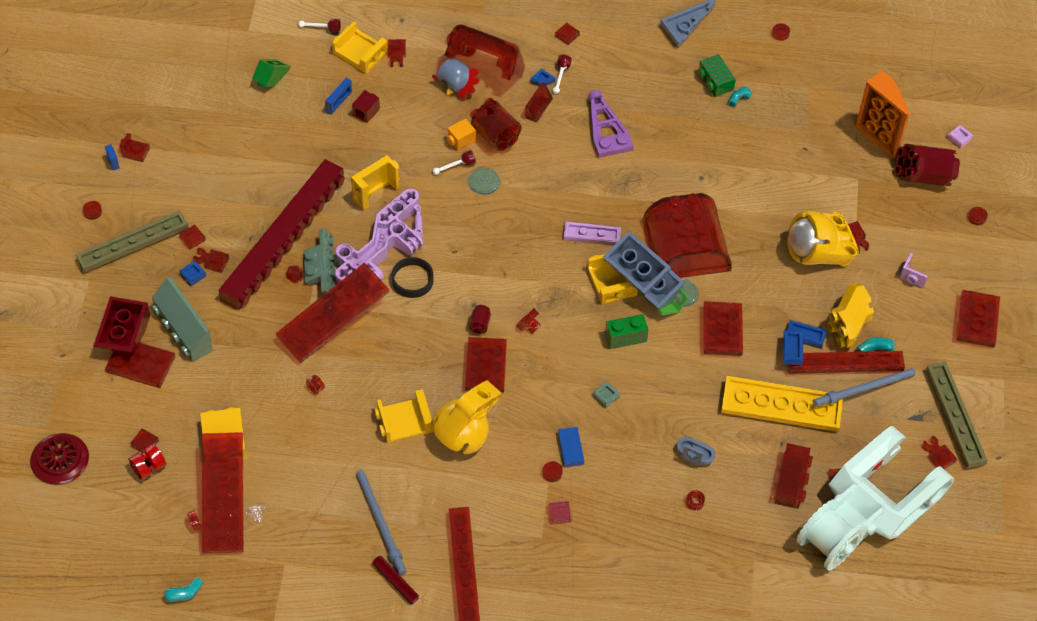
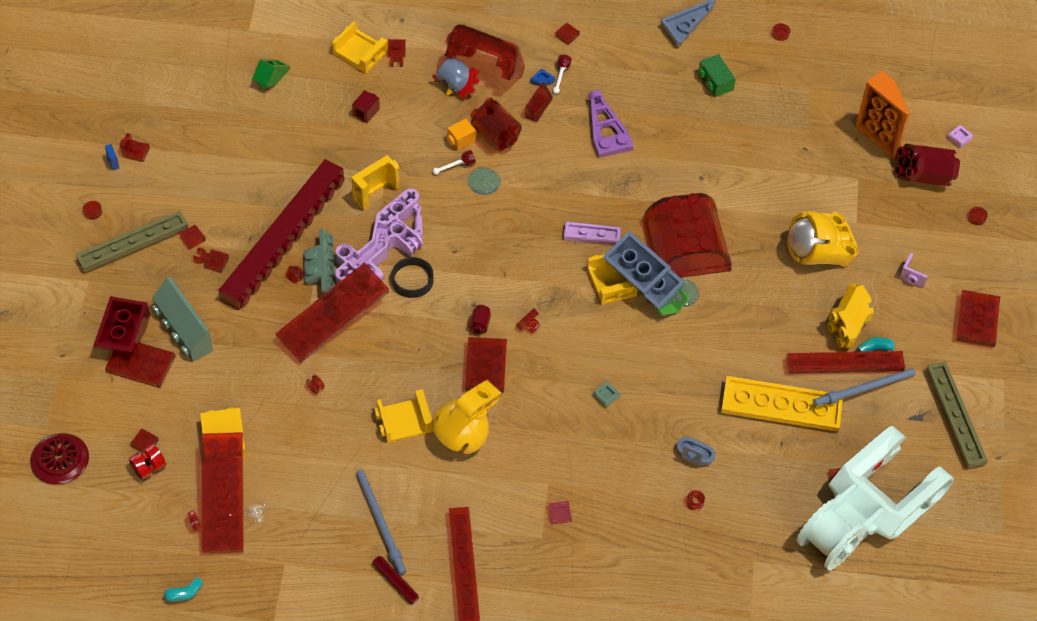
blue tile [179,261,206,286] -> none
hinge [298,19,341,33] -> none
blue tile [325,78,352,115] -> none
clear red tile [543,461,563,482] -> none
blue tile [558,427,584,467] -> none
green brick [605,314,649,349] -> none
clear red plate [703,301,743,356] -> none
teal arm [728,86,752,107] -> none
clear red brick [775,443,813,509] -> none
blue tile [783,331,803,365] -> none
blue tile [787,320,827,349] -> none
clear red plate [848,221,869,254] -> none
clear red plate [922,436,957,470] -> none

